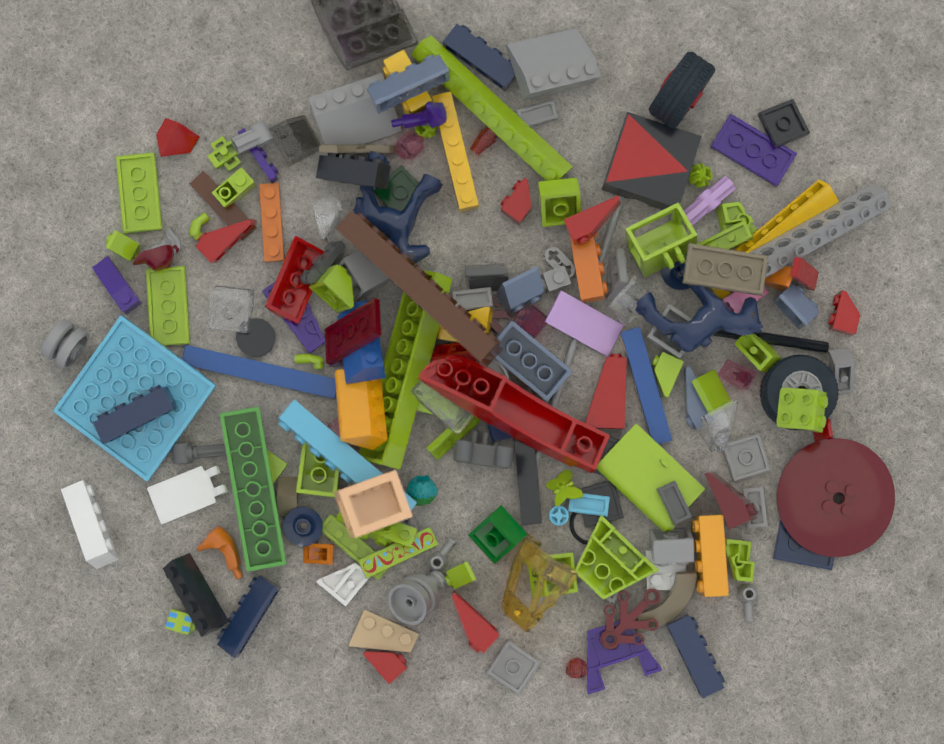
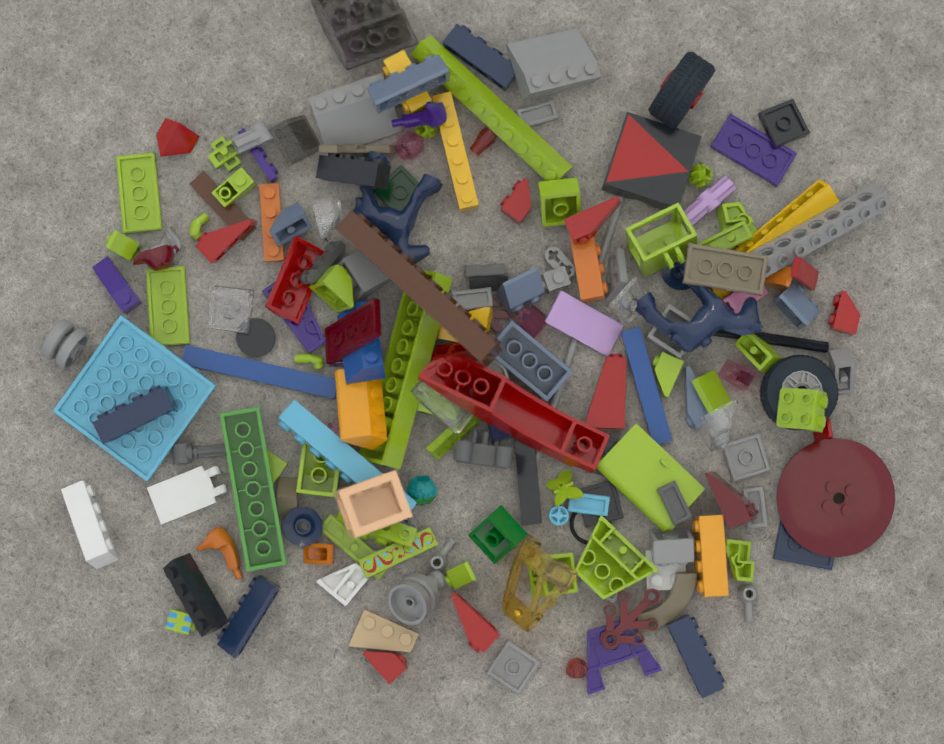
none -> sand blue slope [269,202,313,247]

